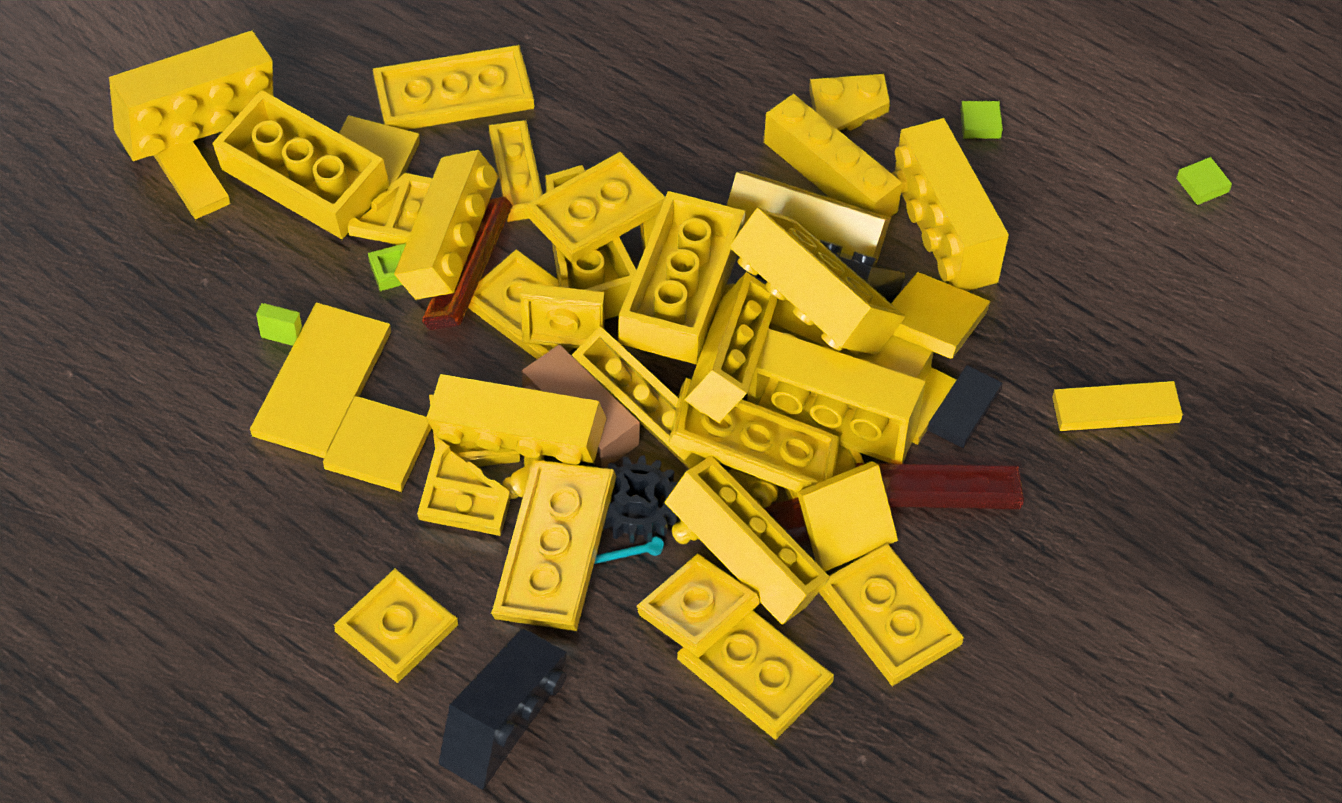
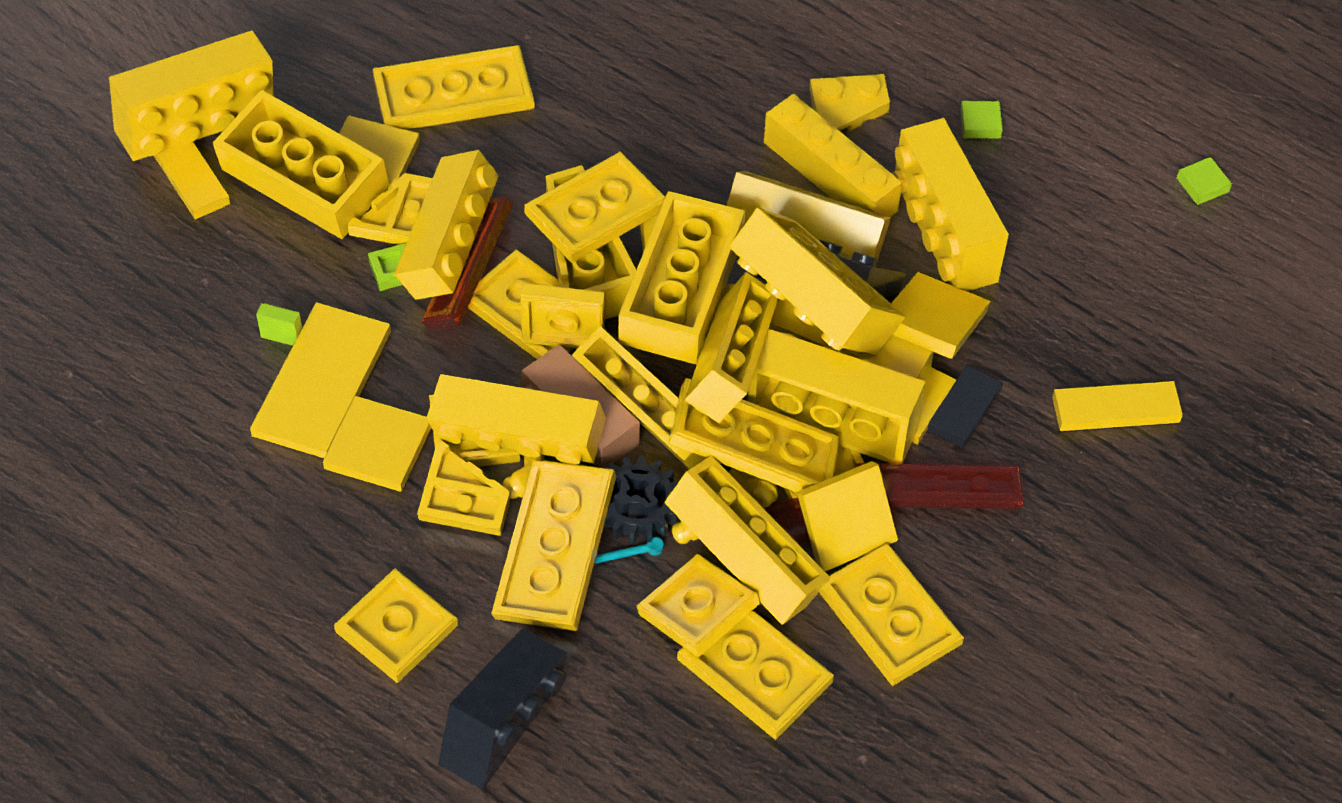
yellow tile [489,120,543,222] -> none

